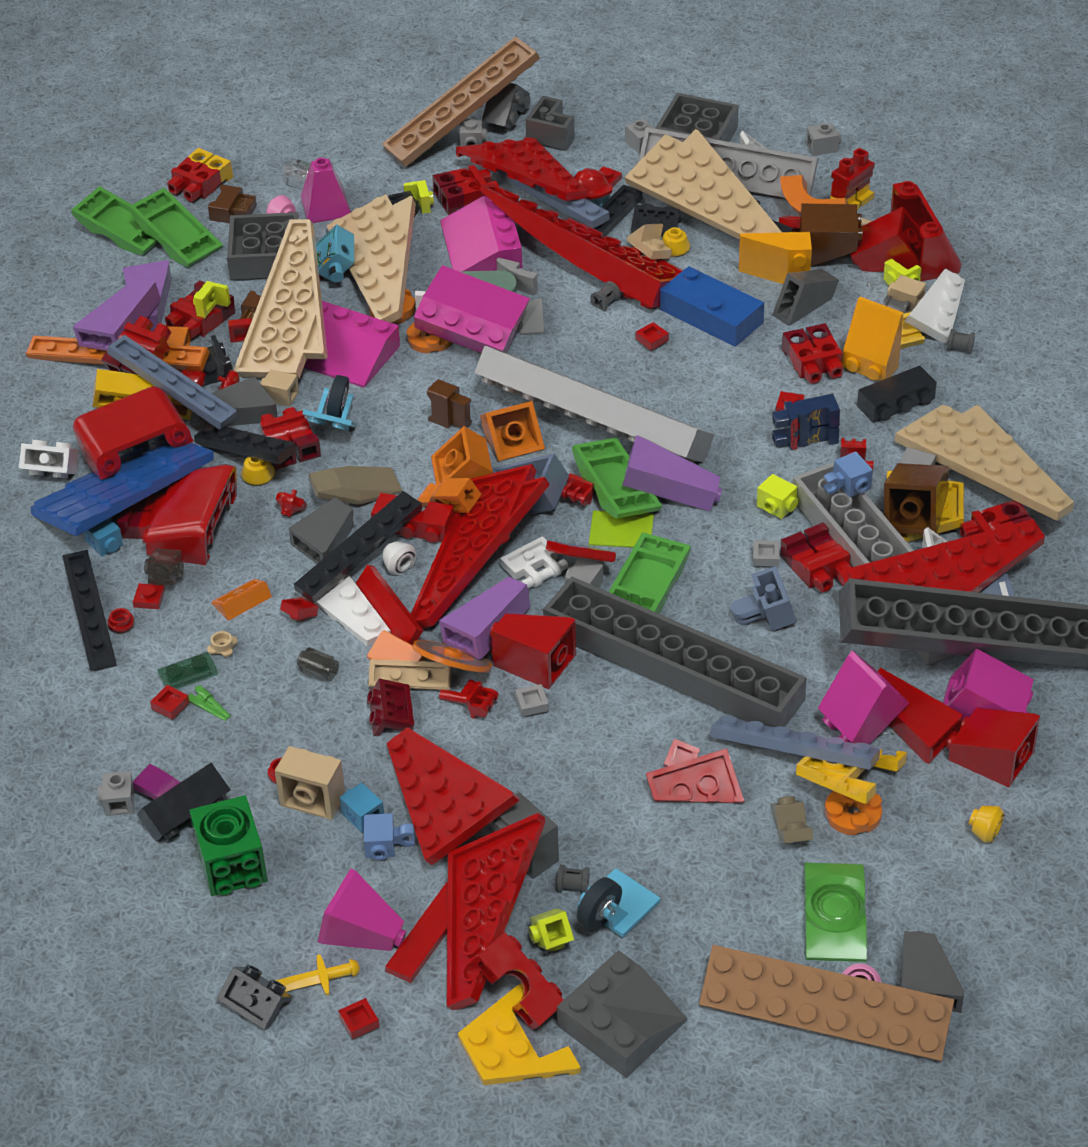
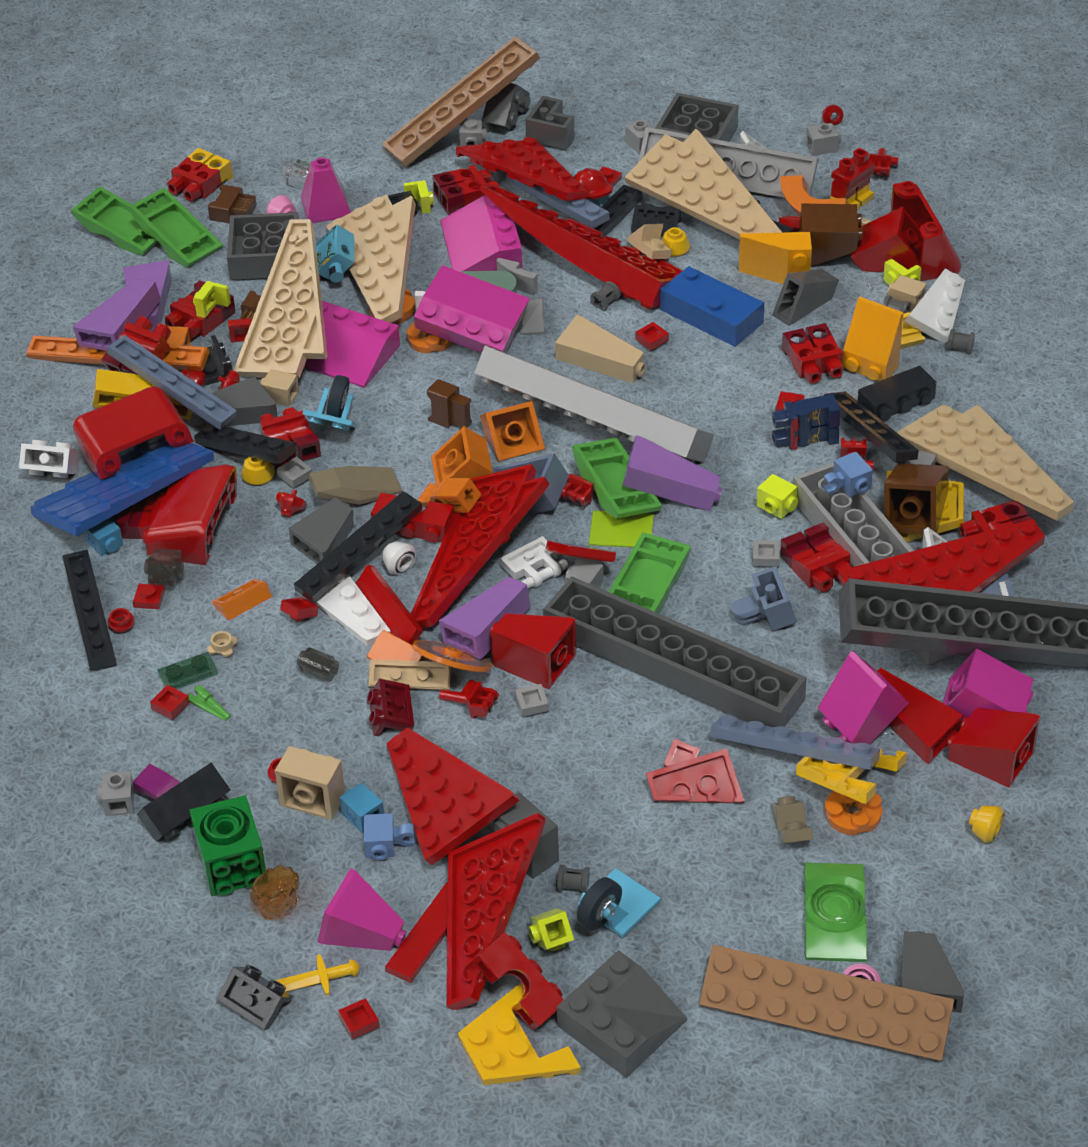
none -> clear orange hair [249,865,299,920]
none -> light grey plate [277,457,313,488]
none -> tan slope [555,315,646,383]
none -> red plate [822,104,844,125]
none -> black plate [824,391,919,464]
none -> red arm [869,148,899,176]

